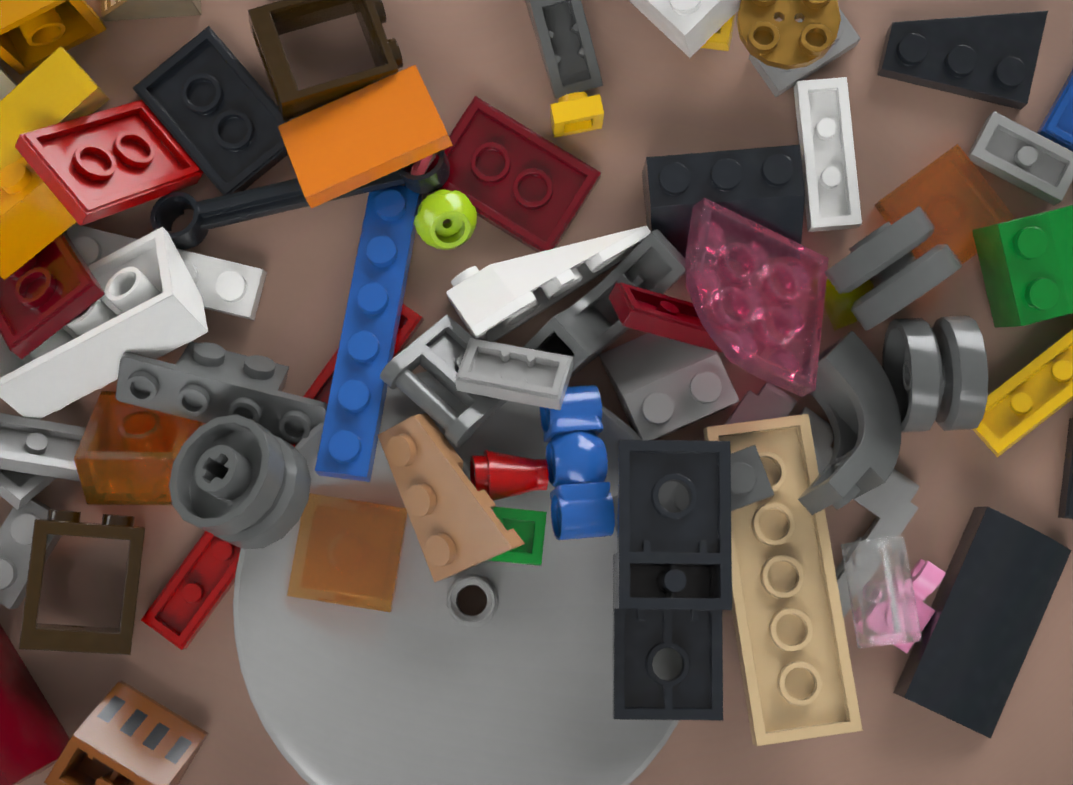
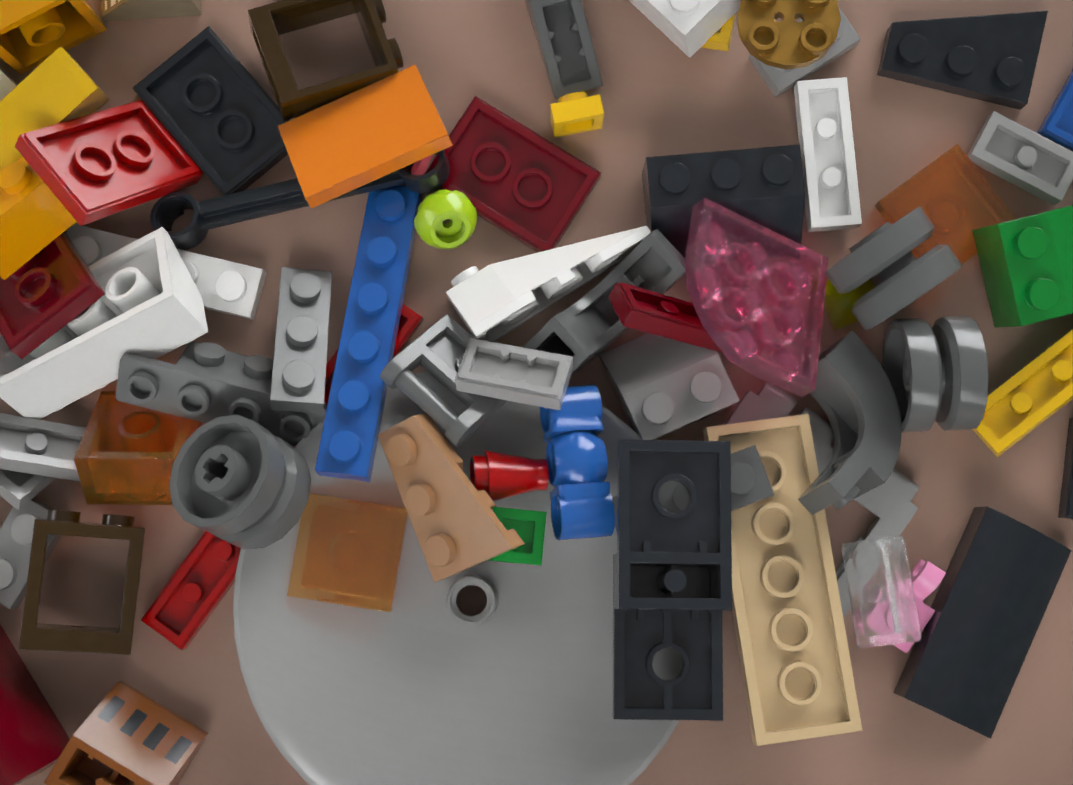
none -> plate [270,267,332,414]

